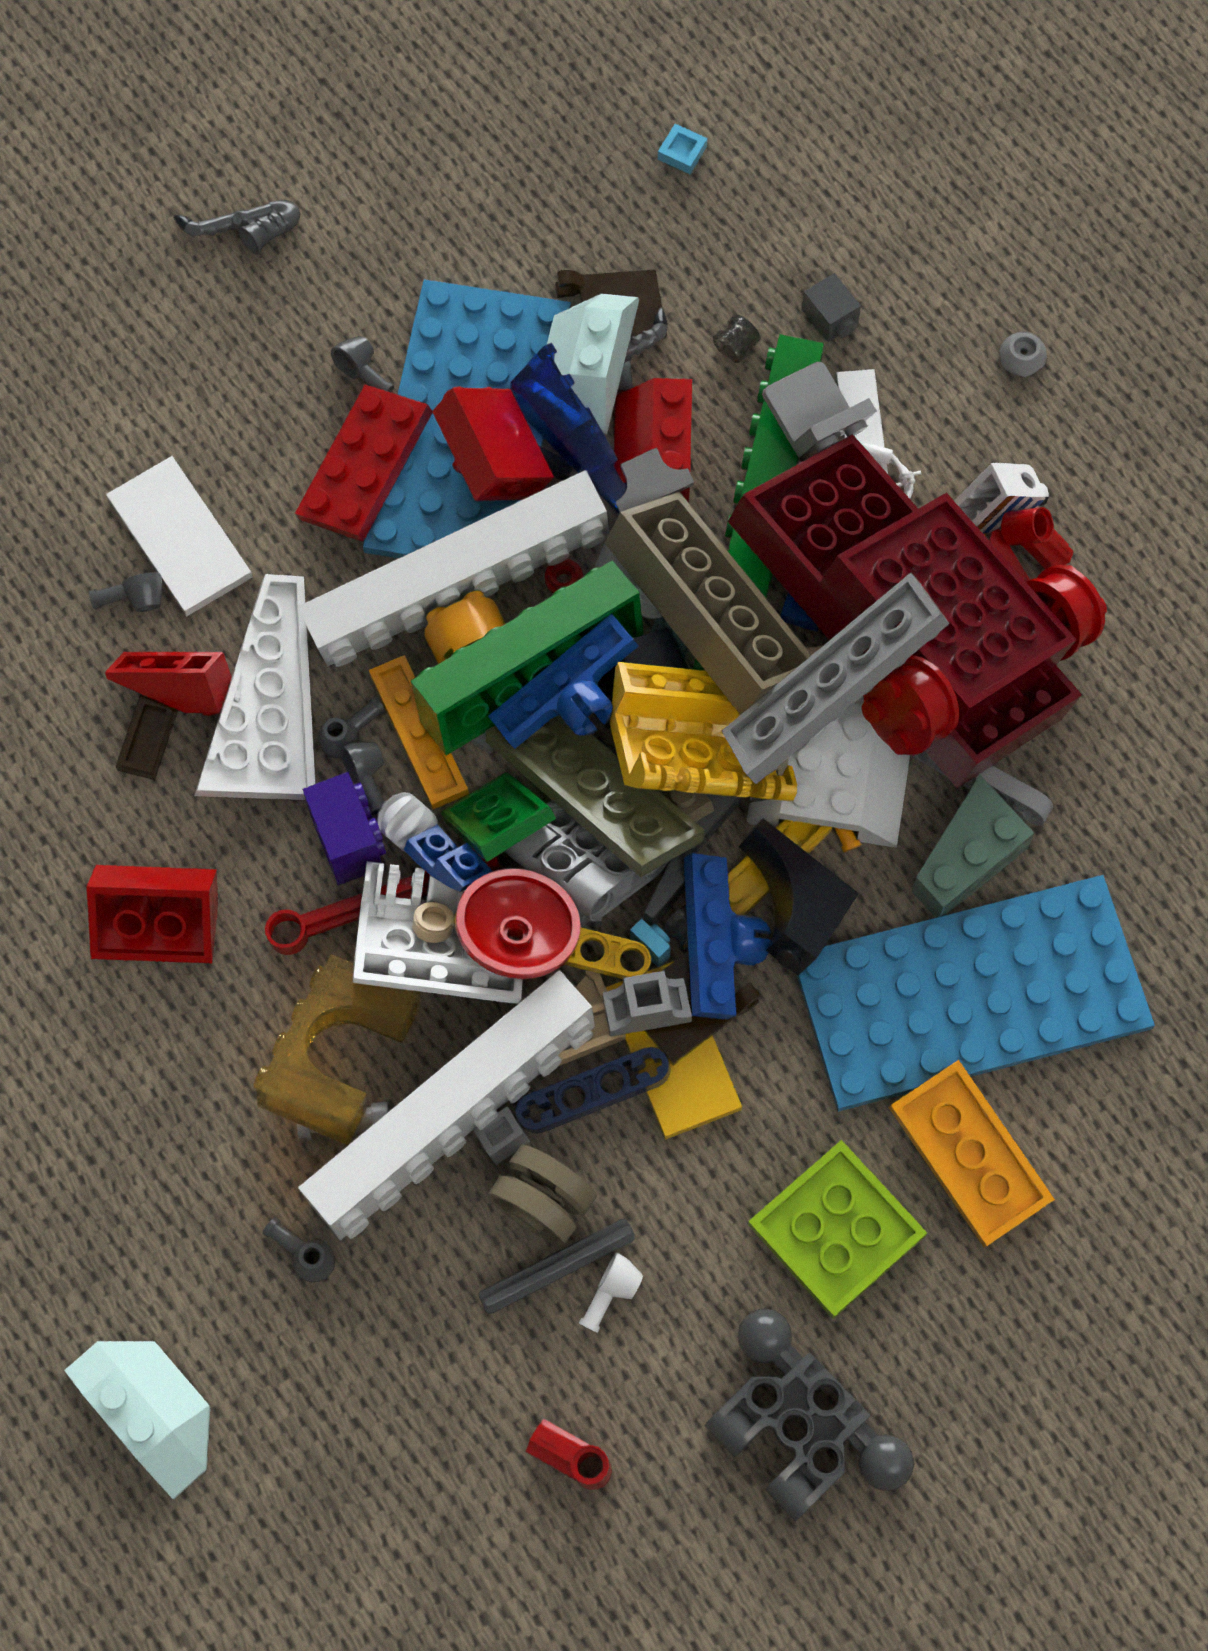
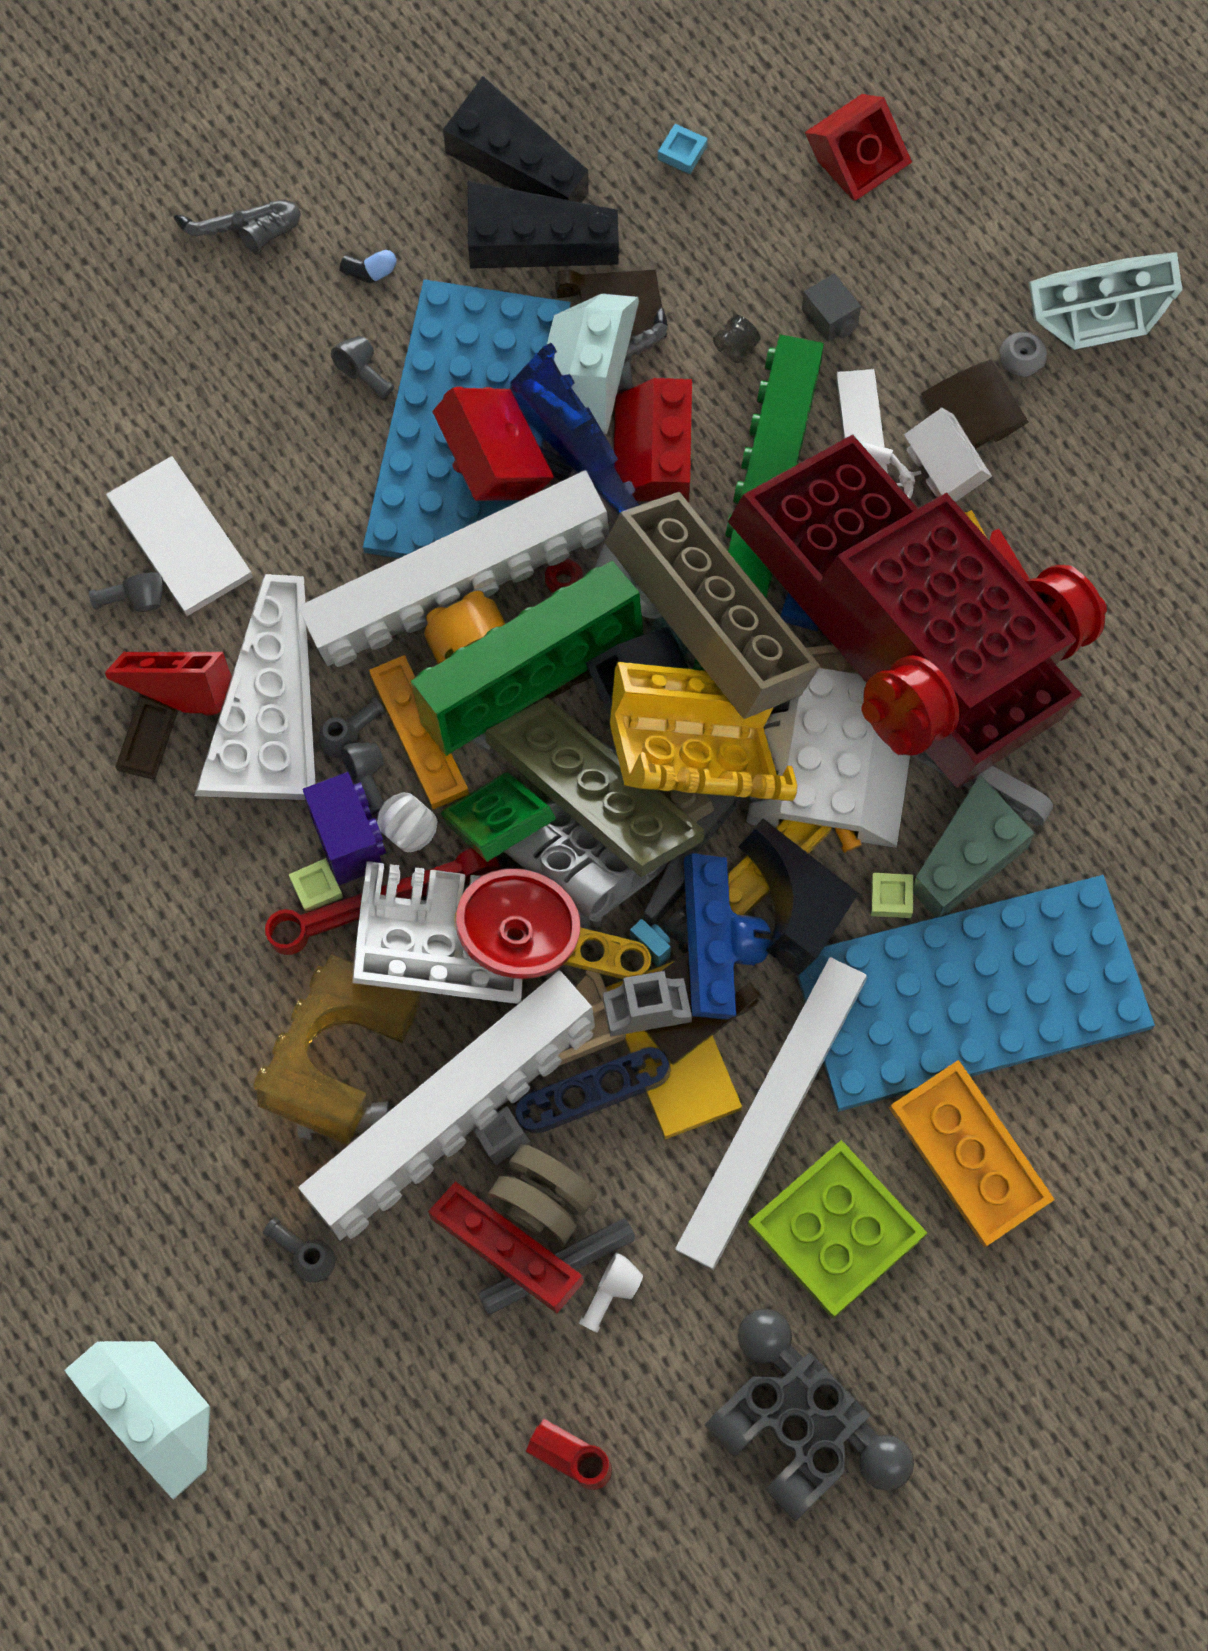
red slope [86,865,218,964] -> none
red plate [295,384,433,542] -> none
blue slope [403,824,493,892] -> none
tan tile [412,902,454,943] -> none
blue plate [488,614,638,749] -> none
light grey brick [616,448,694,512] -> none
light grey plate [722,573,950,784] -> none
light grey bracket [762,362,877,458] -> none
white torso [954,463,1049,534] -> none
red piece [1001,507,1074,569] -> none
none -> yellowish green plate [289,858,343,913]
none -> arm [339,250,396,283]
none -> red plate [428,1181,584,1314]
none -> black wedge [443,76,589,203]
none -> black wedge [467,181,619,269]
none -> white tile [675,957,867,1271]
none -> red slope [804,94,912,201]
none -> yellowish green plate [871,873,913,918]
none -> white brick [904,408,992,502]
none -> dark brown slope [921,359,1029,449]
none -> light aqua wedge [1029,252,1182,350]

